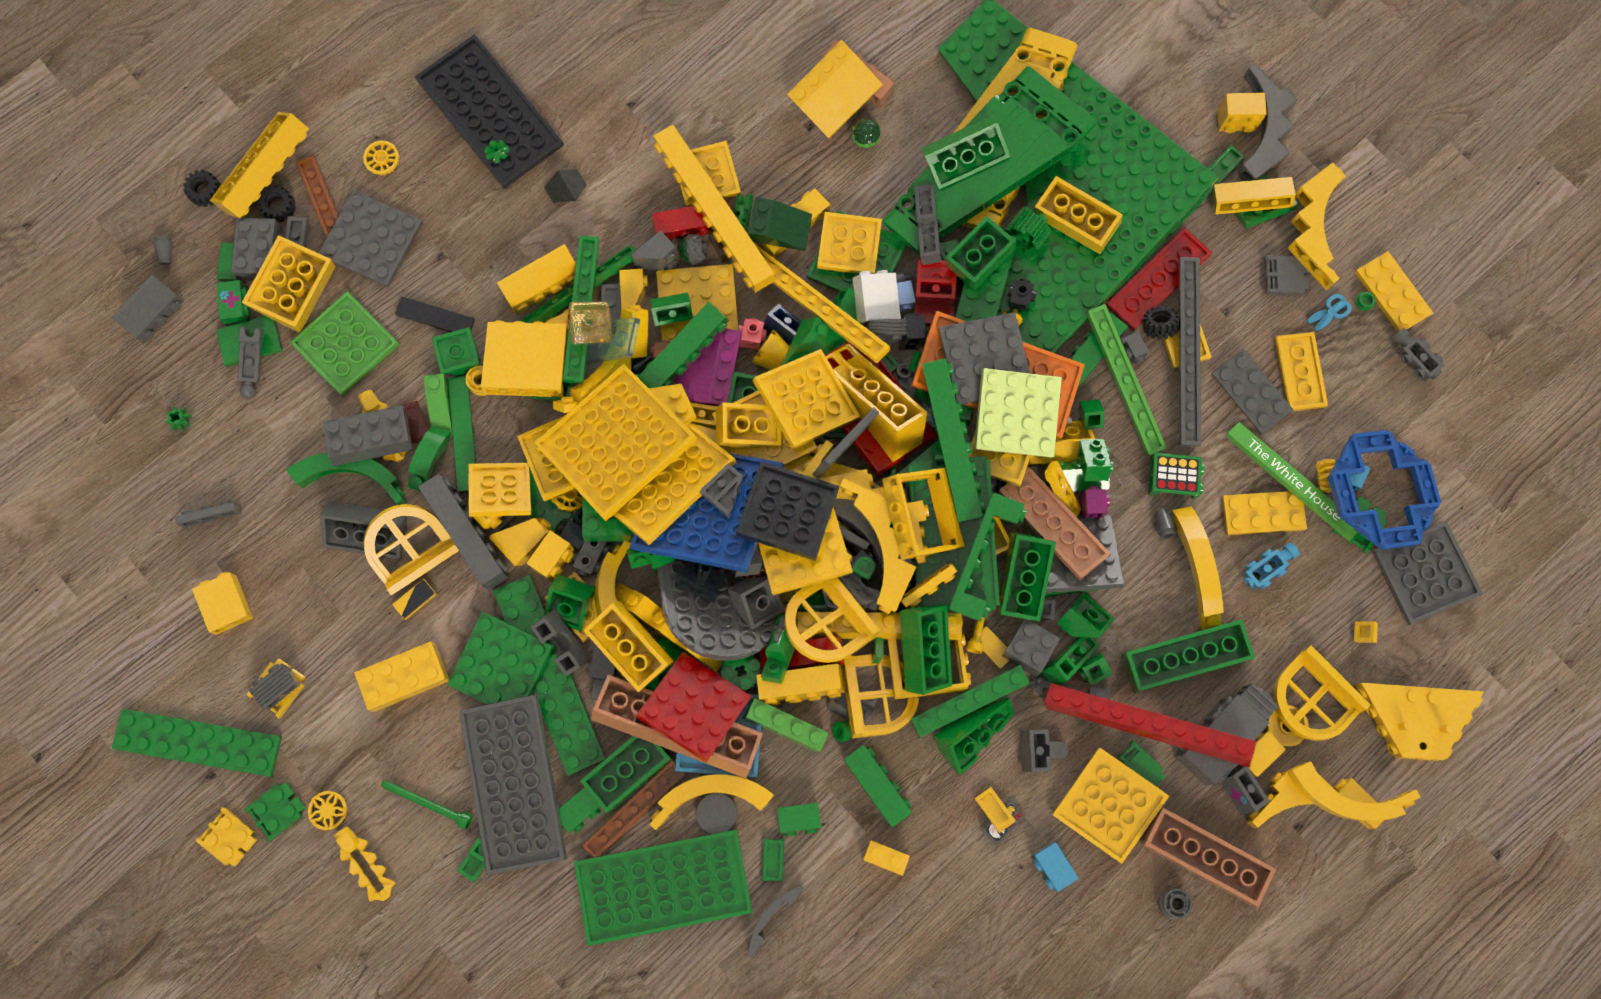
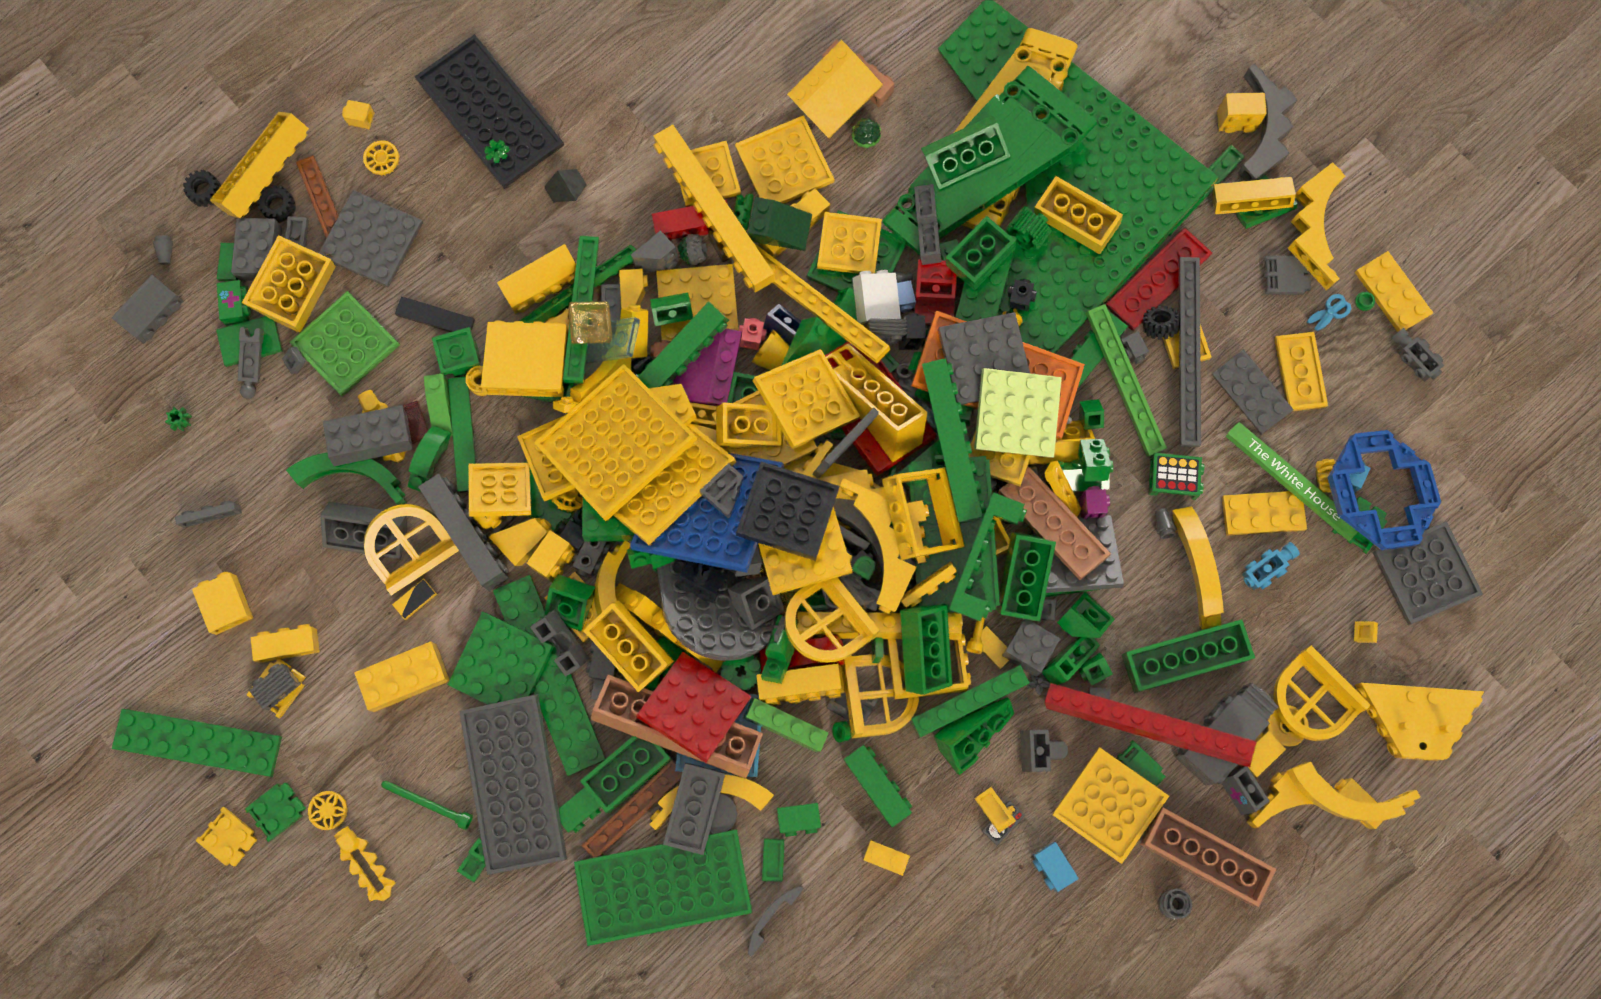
none -> yellow brick [251,624,320,663]
none -> dark grey plate [282,346,306,374]
none -> yellow brick [342,100,375,129]
none -> dark grey plate [663,762,725,855]
none -> yellow plate [735,115,835,204]

